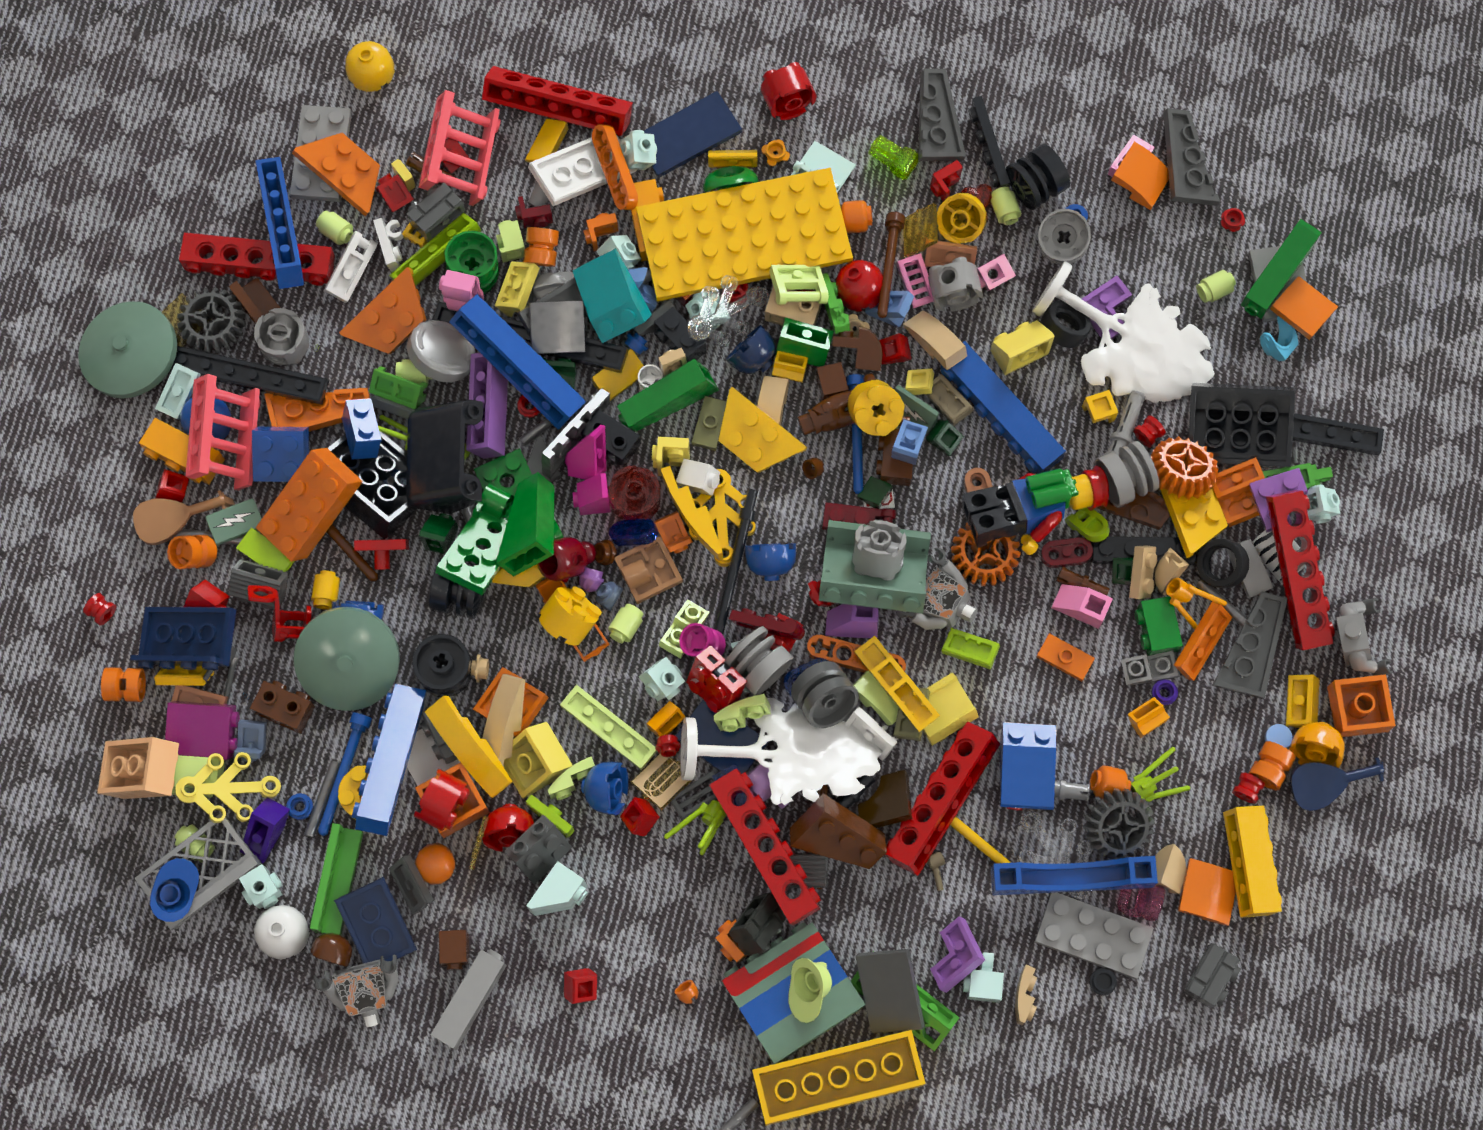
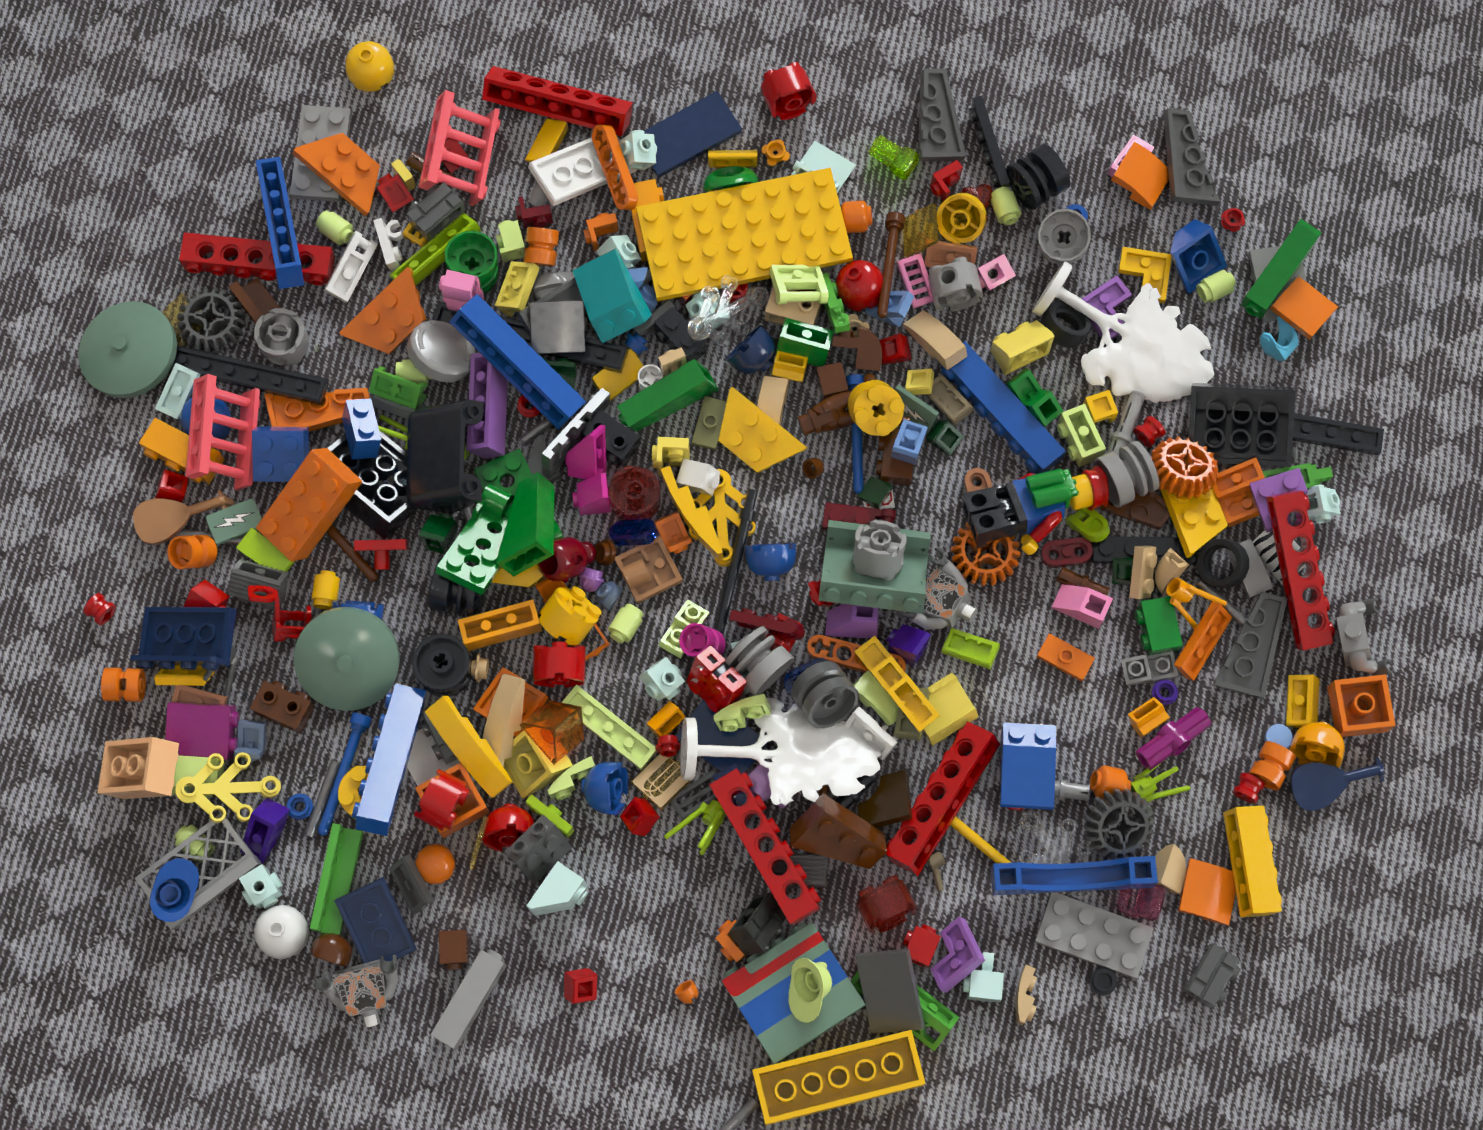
none -> light orange brick [458,599,542,651]
none -> clear orange slope [520,700,584,765]
none -> red brick [533,642,586,688]
none -> clear red brick [856,875,918,934]
none -> dark purple slope [886,624,931,667]
none -> red brick [902,924,941,969]
none -> green brick [1006,368,1064,427]
none -> yellowish green brick [1057,404,1106,467]
none -> yellow plate [1118,247,1172,304]
none -> magenta piece [1136,707,1212,771]
none -> blue slope [1170,219,1227,294]

